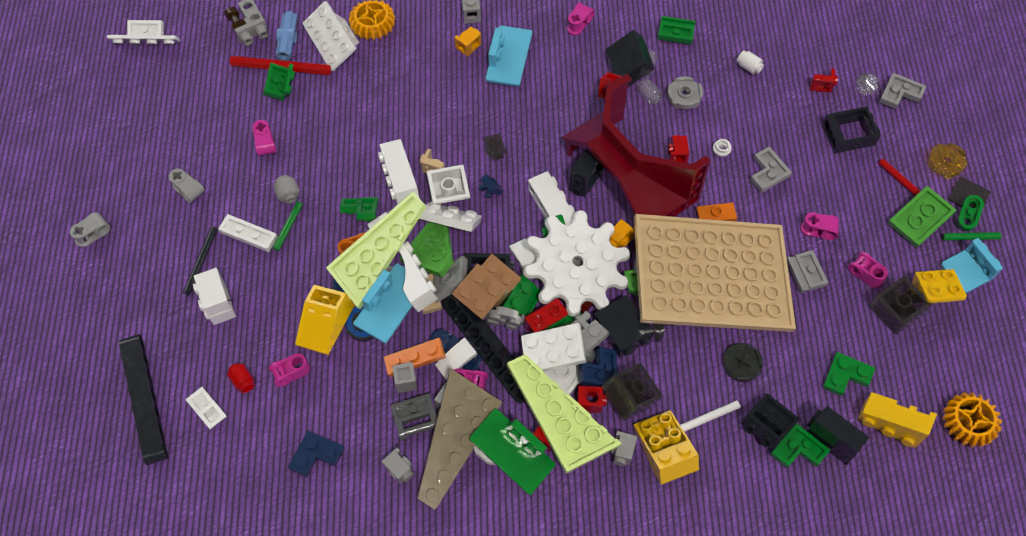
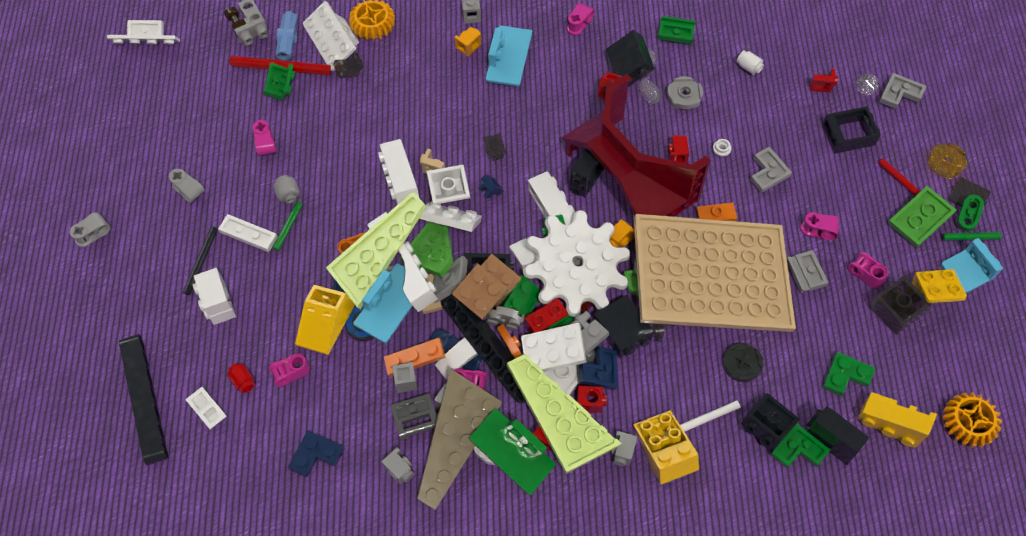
green plate [339,197,379,221] -> none
clear smoke brick [601,363,663,421] -> none
none -> clear smoke bracket [333,53,363,77]
none -> orange plate [497,324,522,359]

